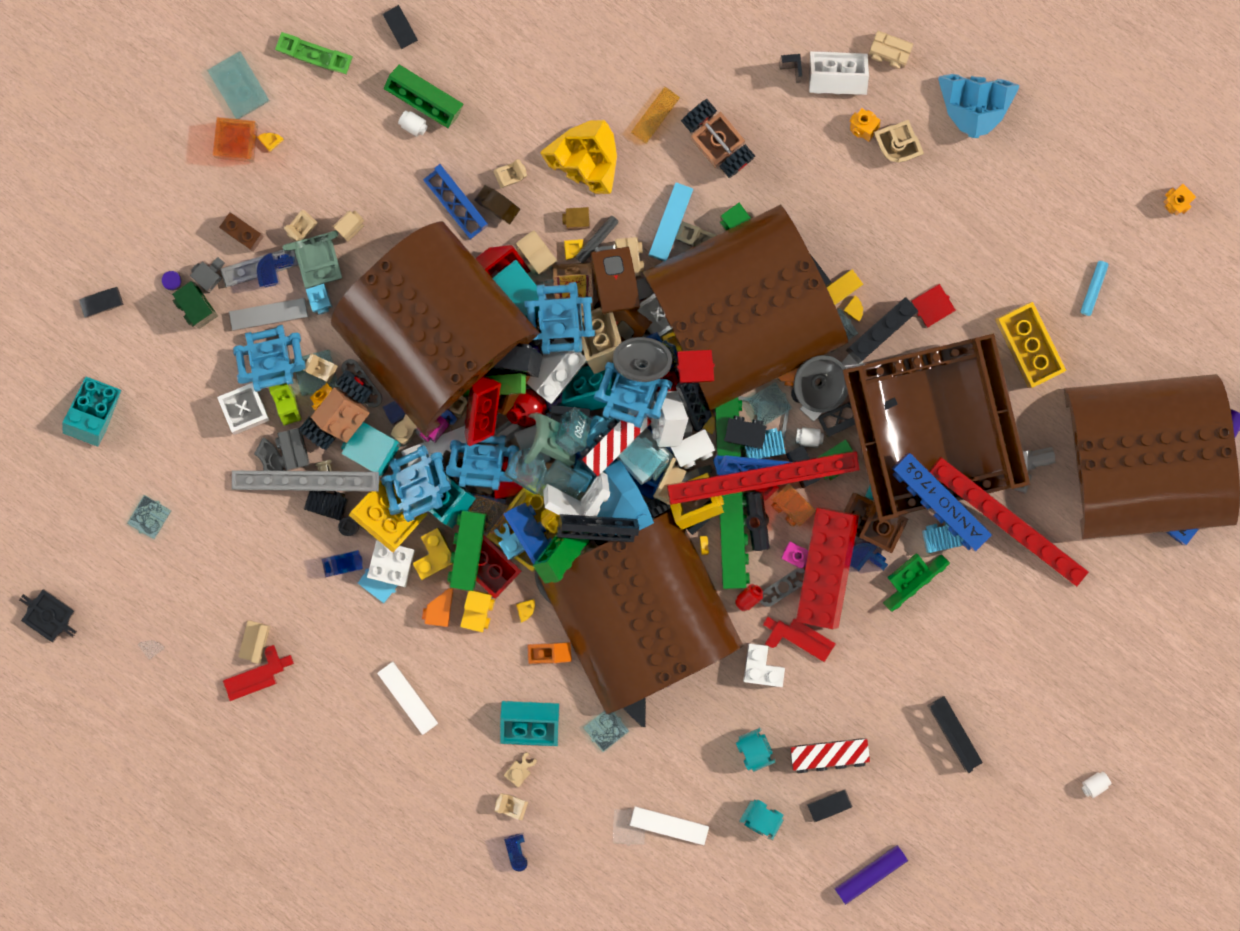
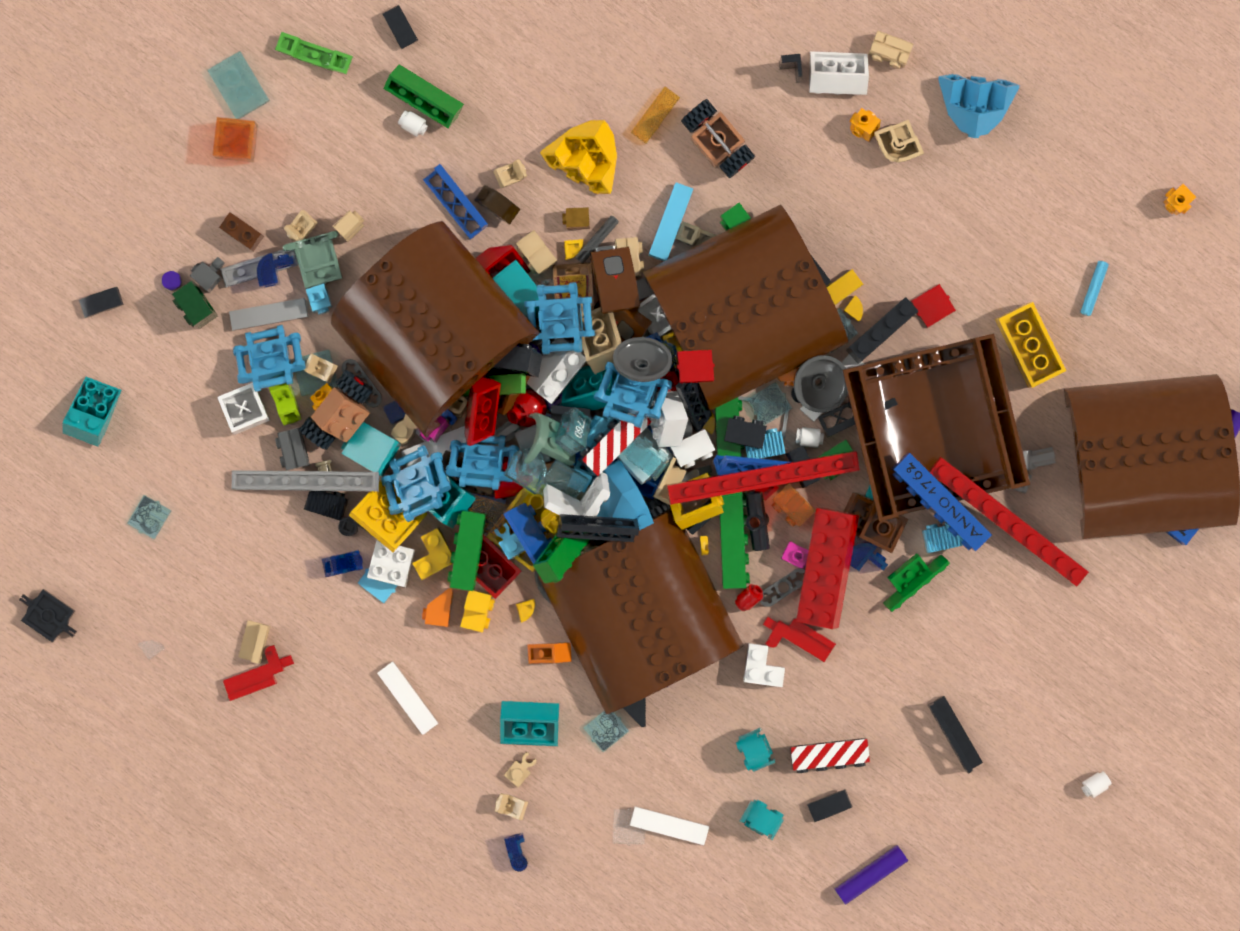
dark grey tile [254,437,284,471] -> none
yellow tile [257,133,284,152] -> none

